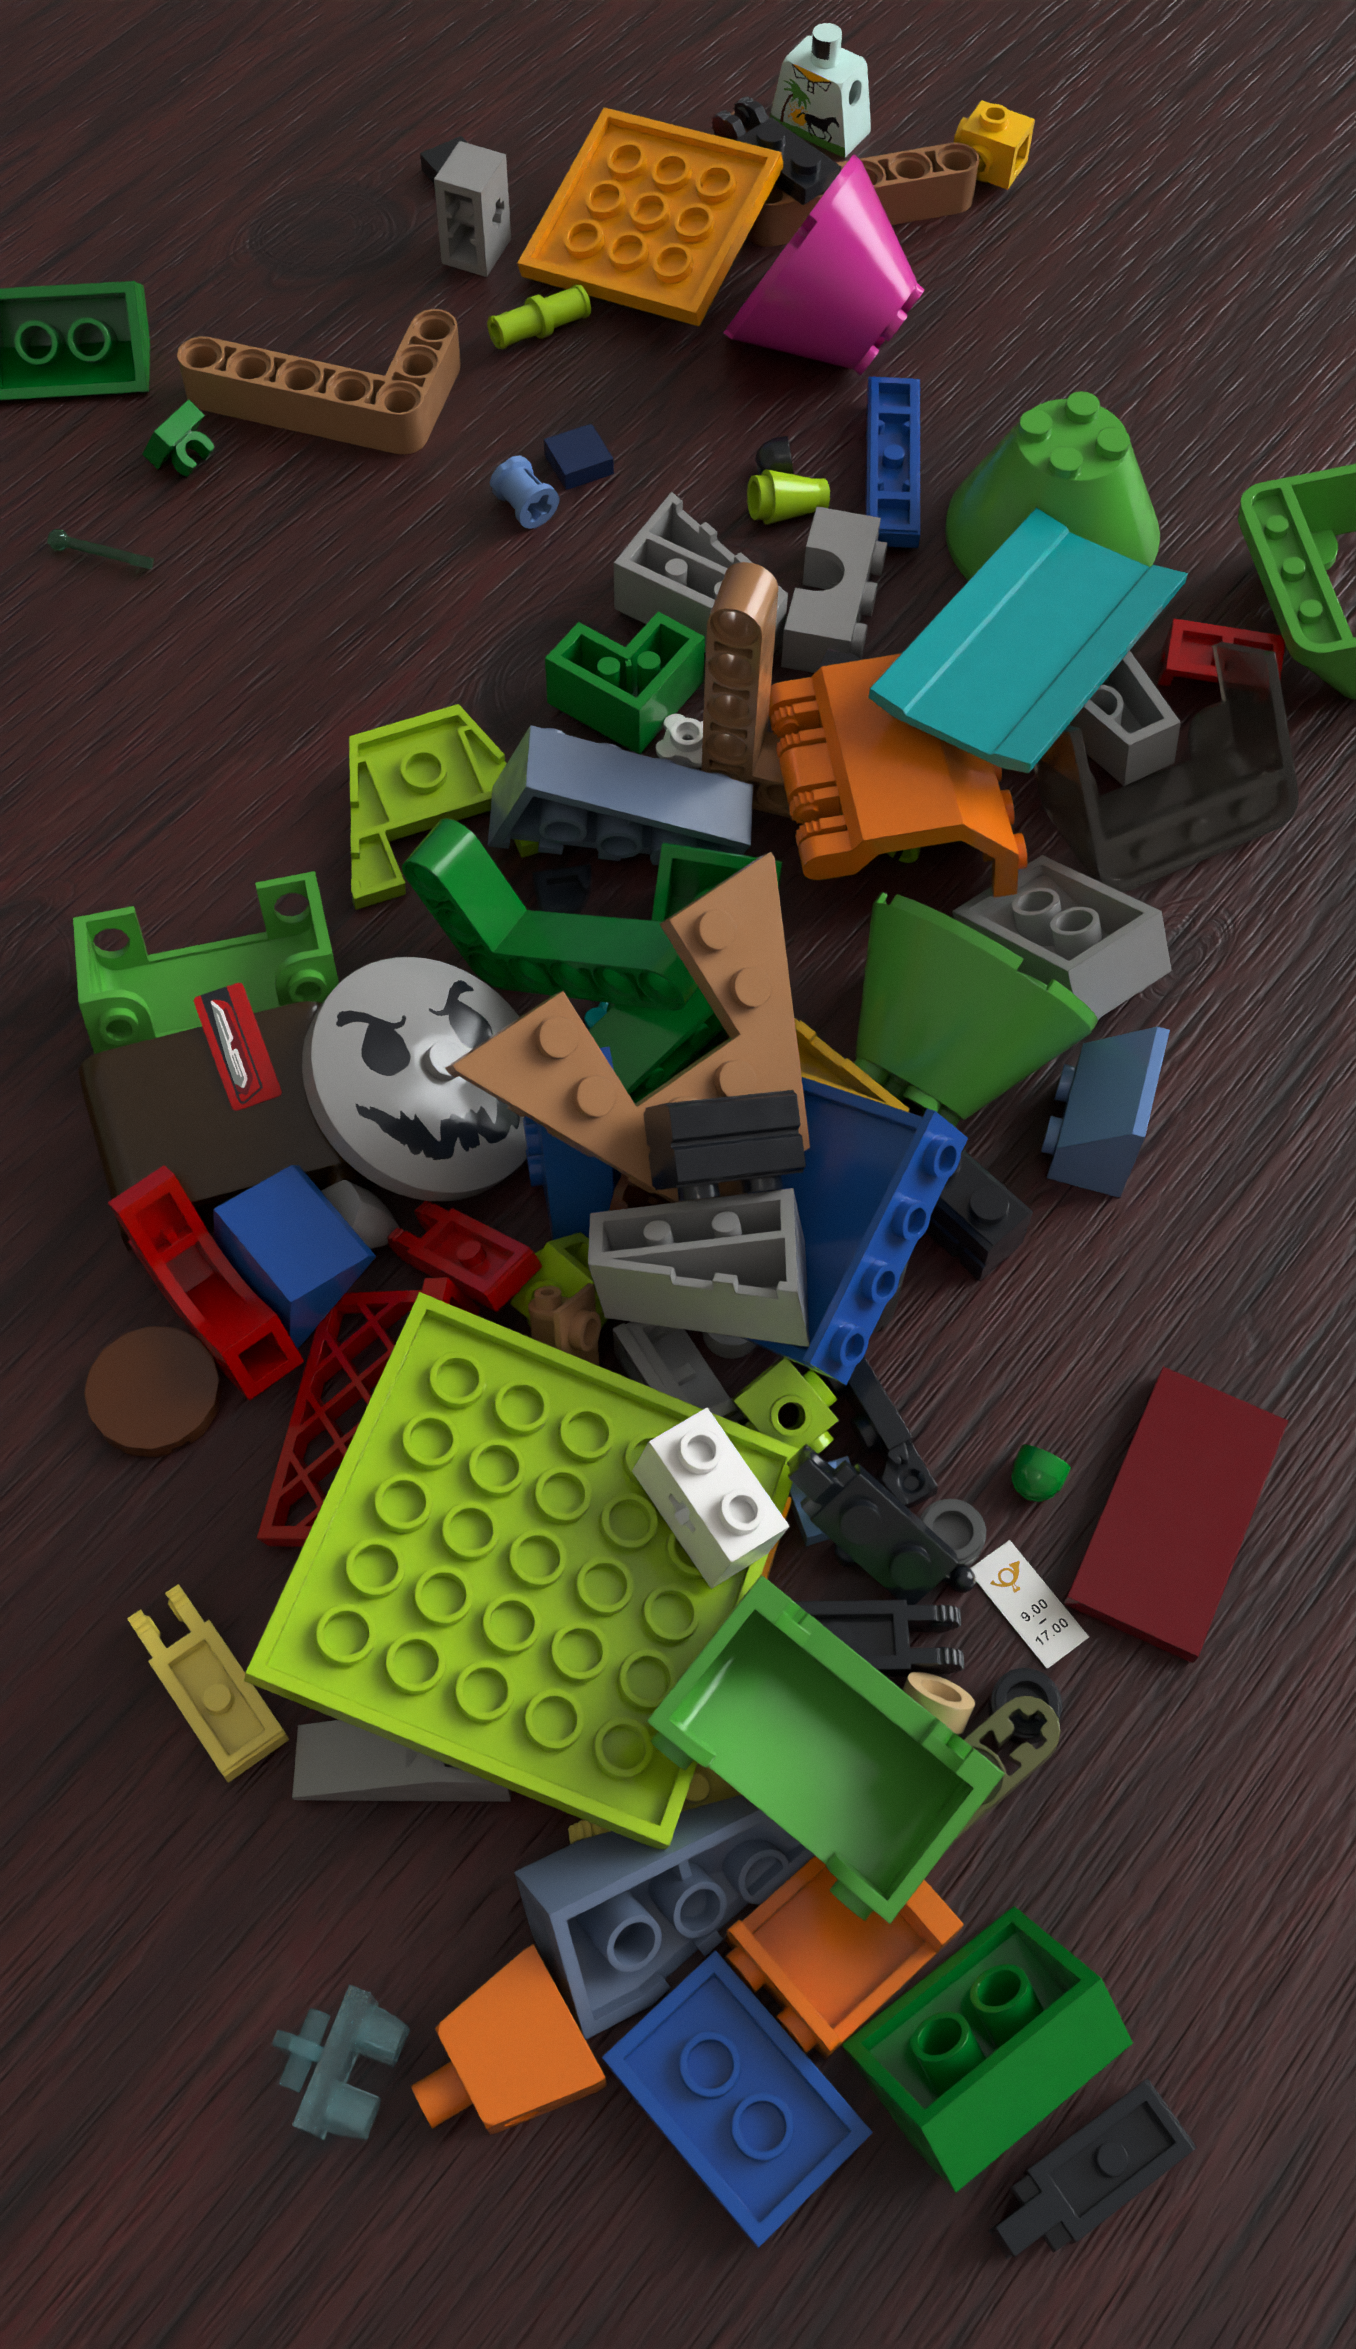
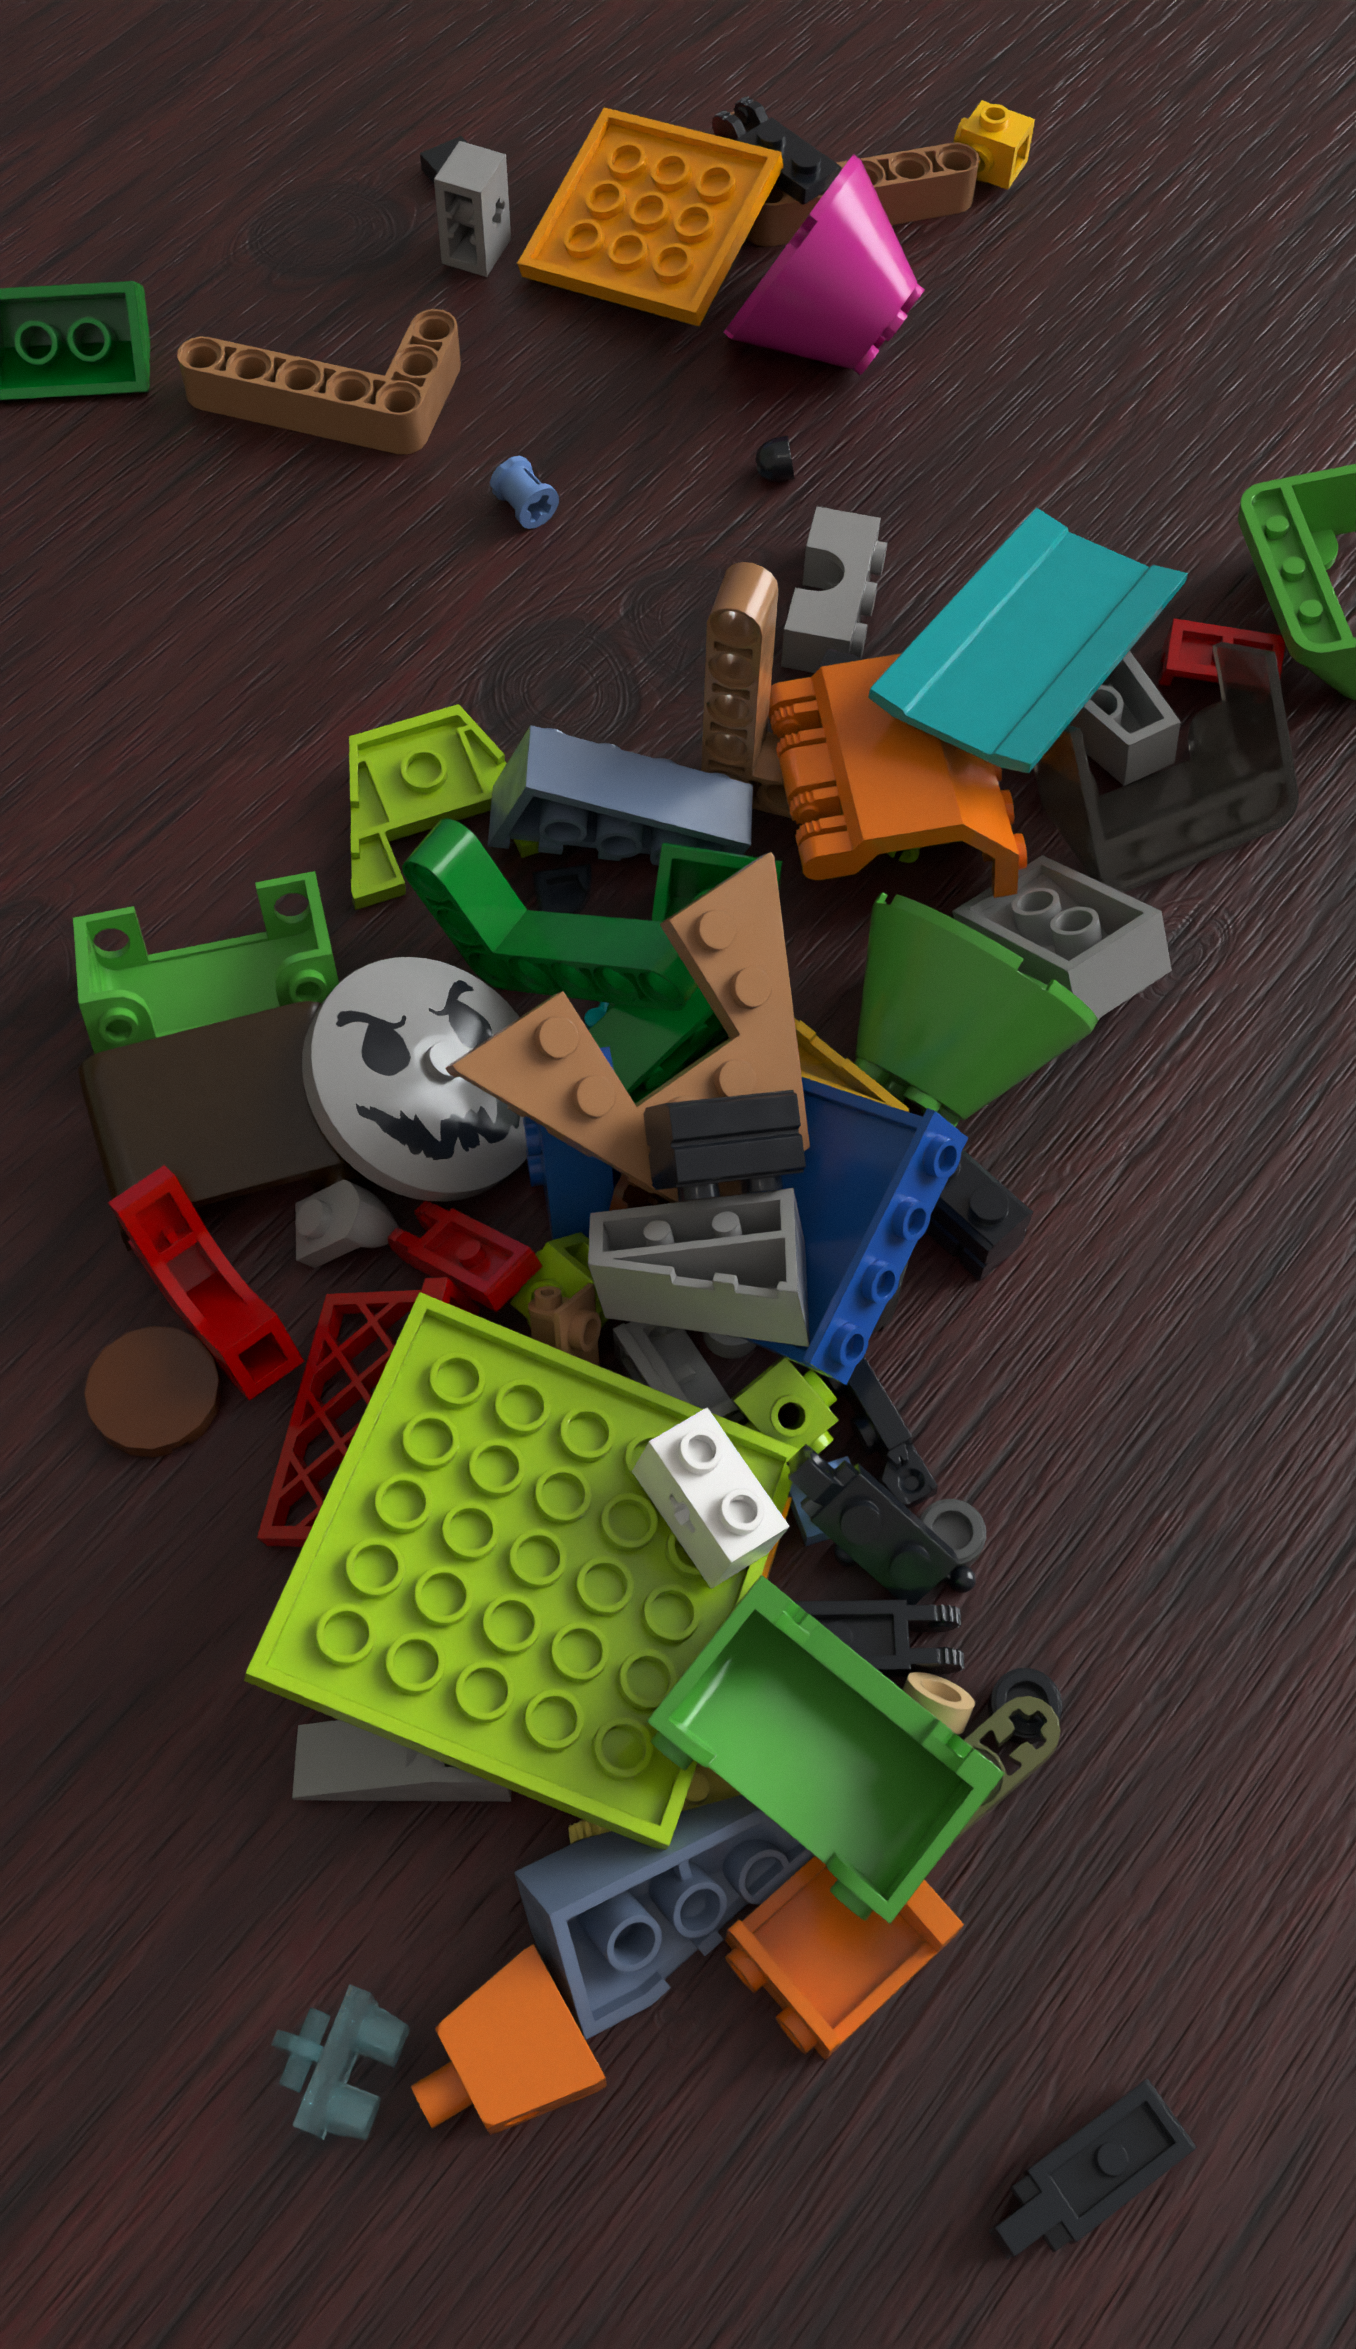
clear green hinge [47,529,154,569] -> none
light yellow hinge [127,1584,289,1783] -> none
green tile [142,400,214,477] -> none
sticker [194,983,282,1111] -> none
blue slope [213,1165,376,1349] -> none
lime pin [487,284,591,350] -> none
dark blue tile [544,423,614,490] -> none
green brick [545,612,705,754] -> none
blue plate [602,1950,873,2249] -> none
light grey wedge [614,491,788,652] -> none
white plate [656,714,703,769] -> none
lime cone [747,469,830,525] -> none
light aqua torso [769,23,871,158] -> none
green slope [842,1906,1133,2192] -> none
blue plate [865,377,920,548] -> none
bright green cone [945,391,1160,581] -> none
white sticker [970,1540,1089,1669] -> none
green hinge [1011,1444,1071,1502] -> none
medium blue slope [1041,1027,1170,1198] -> none
dark red tile [1064,1366,1289,1664] -> none

